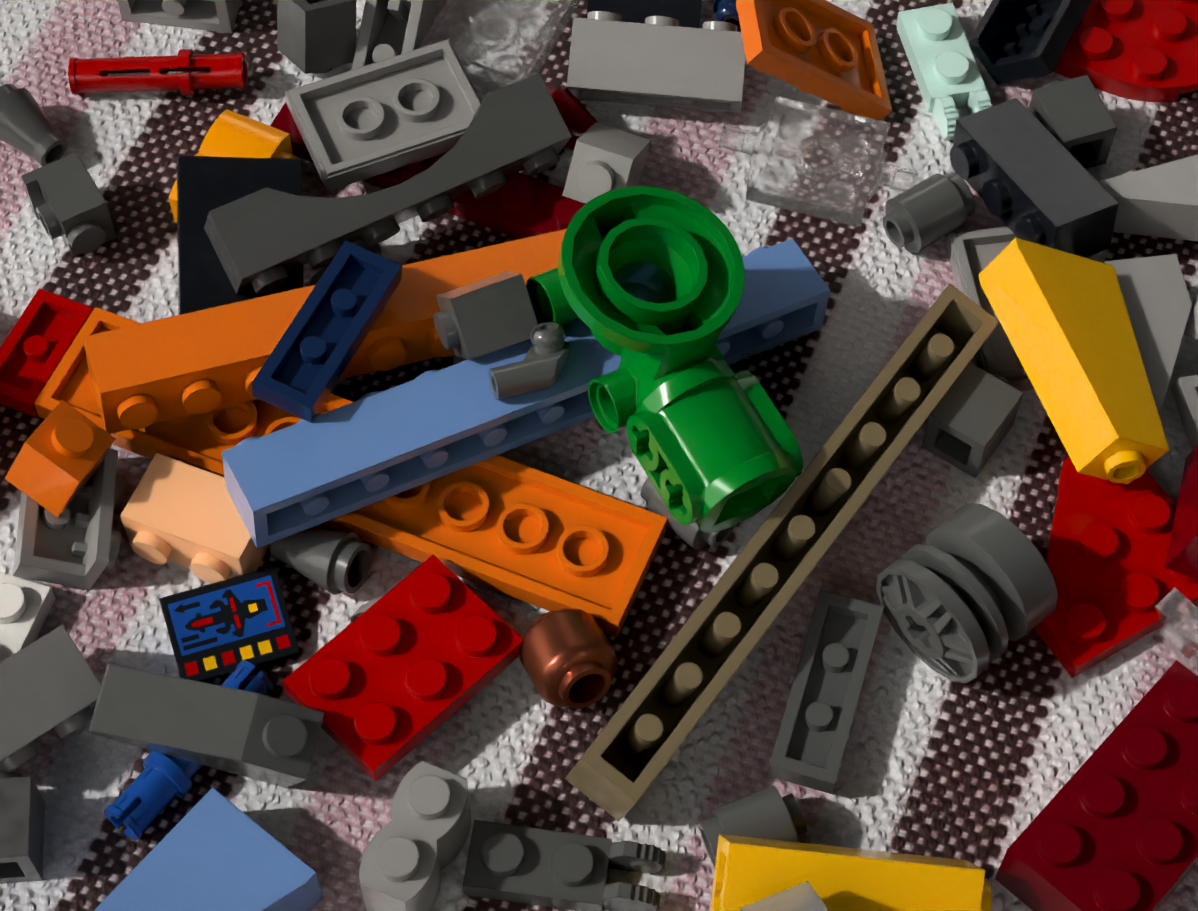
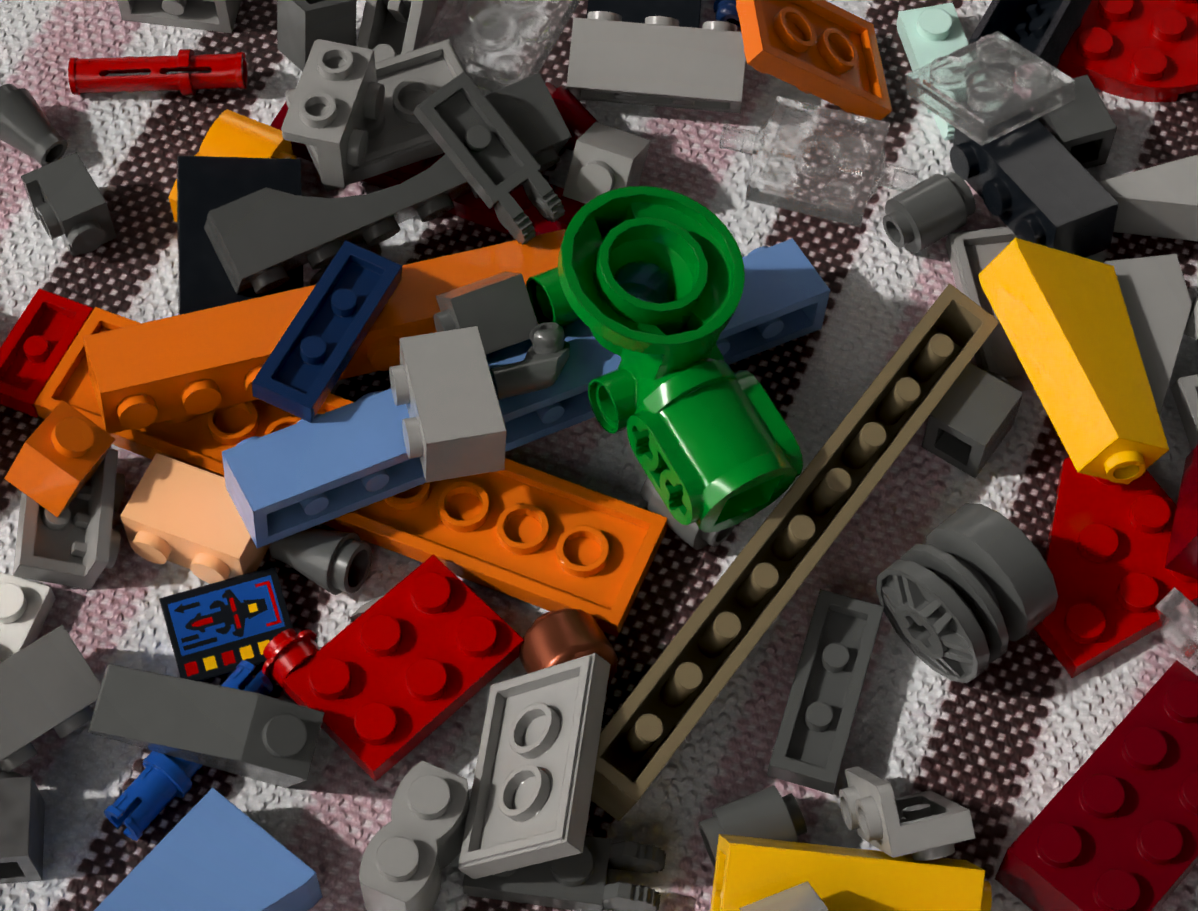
none -> red plate [262,628,320,690]
none -> light grey bracket [281,39,385,188]
none -> light grey brick [389,326,507,483]
none -> dark grey hinge [413,72,565,244]
none -> light grey tile [458,653,611,879]
none -> light grey bracket [839,766,976,861]
none -> clear plate [906,31,1075,146]

